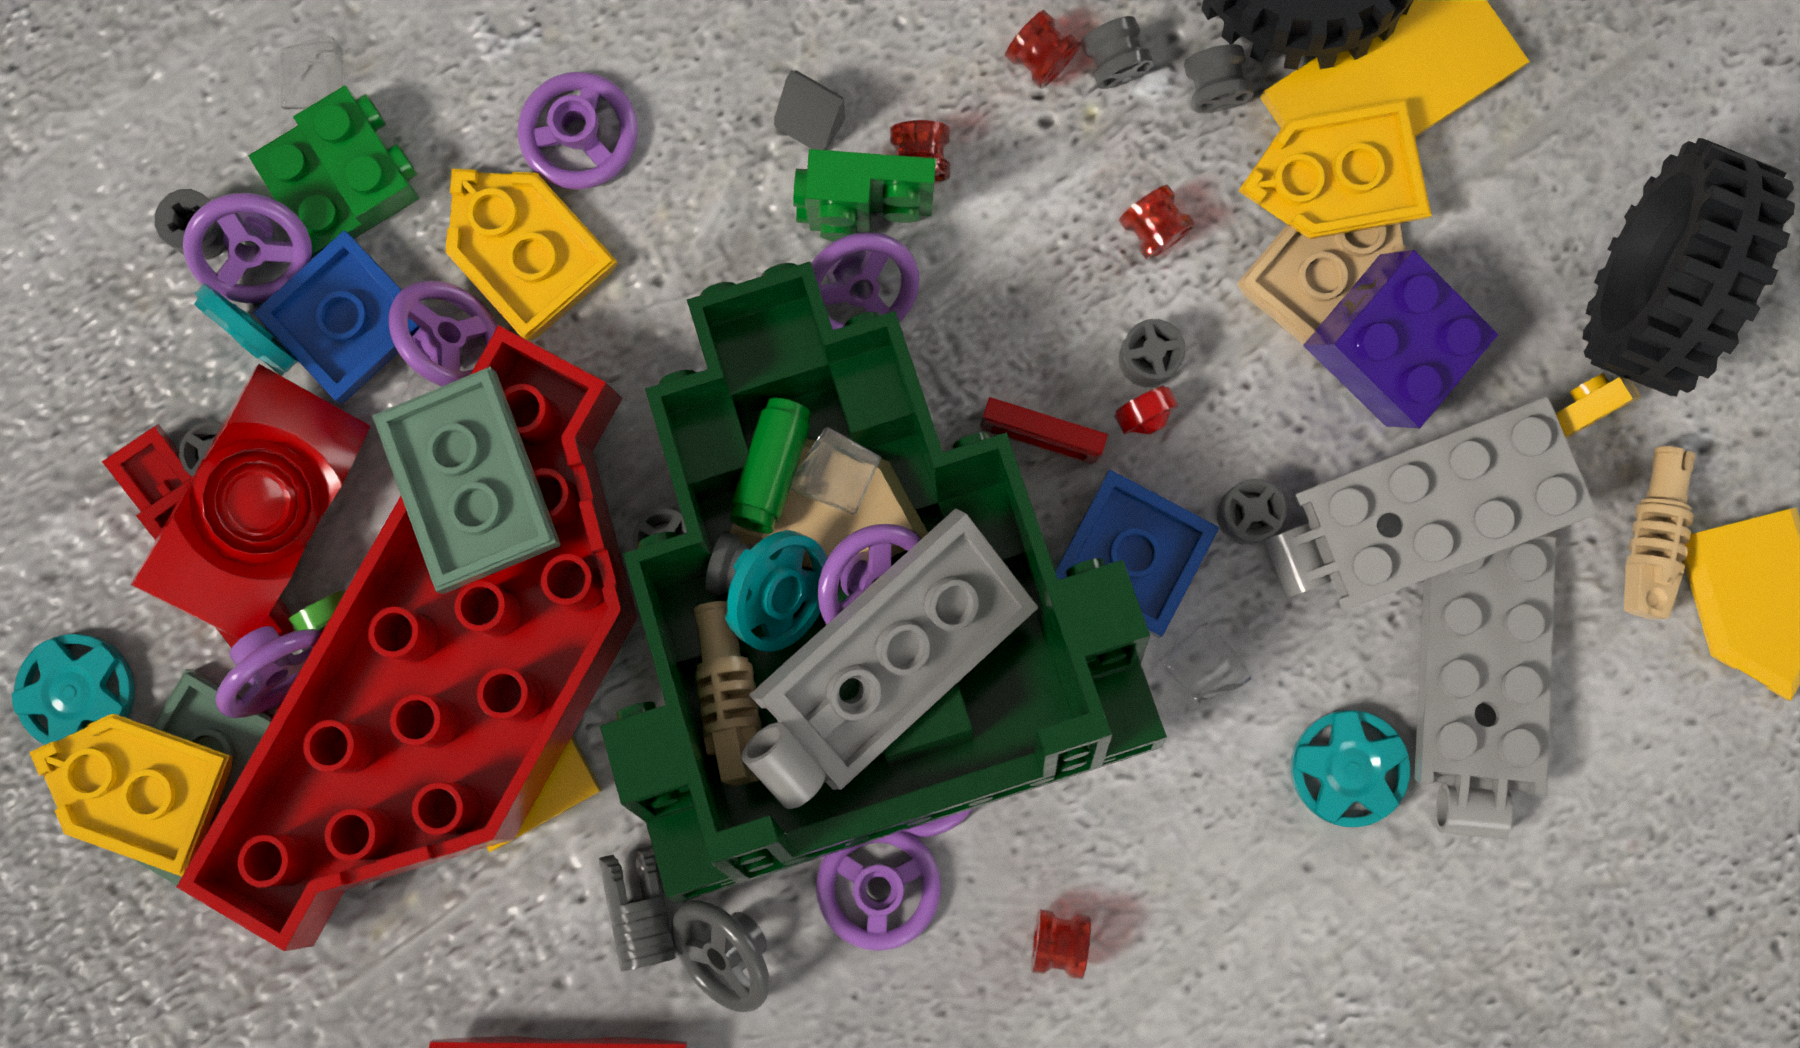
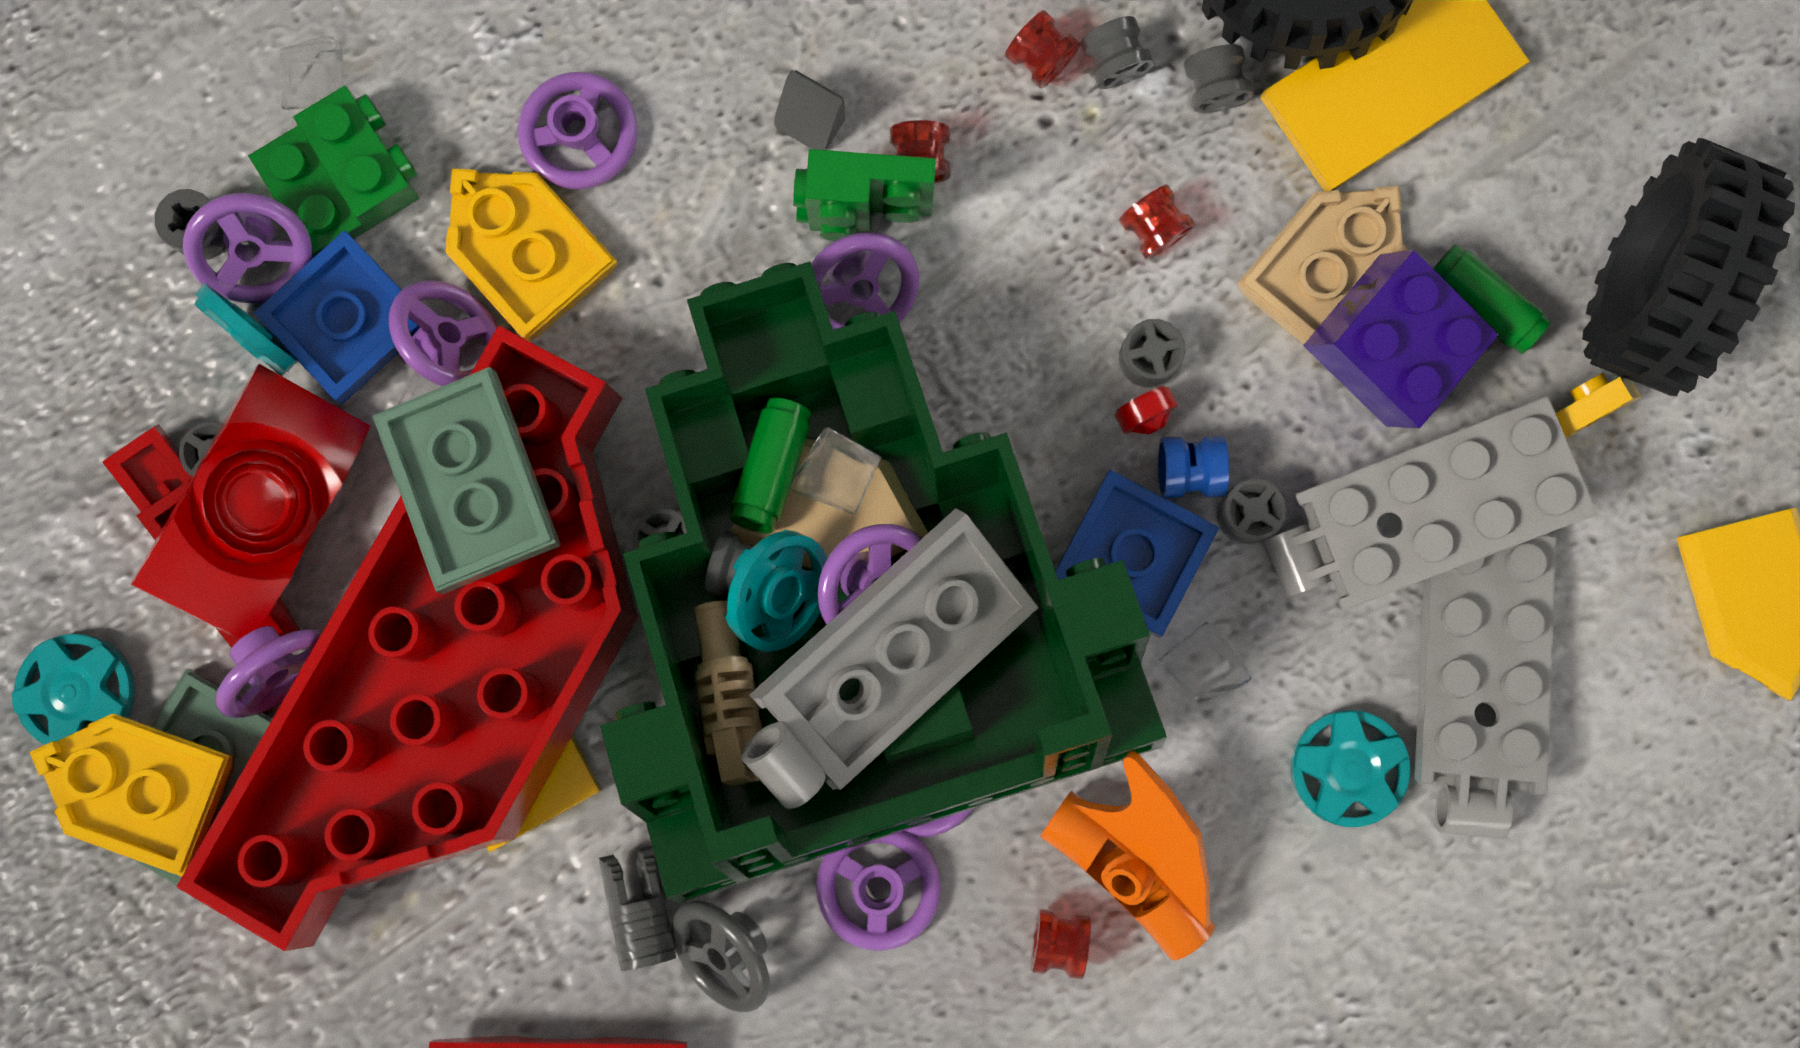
bright green tile [289,589,346,631] -> none
red tile [980,397,1108,465] -> none
yellow tile [1238,99,1432,239] -> none
tan hinge [1624,446,1696,620] -> none
none -> orange pin [1040,751,1215,961]
none -> blue wheel [1158,436,1229,498]
none -> green piece [1433,244,1551,354]

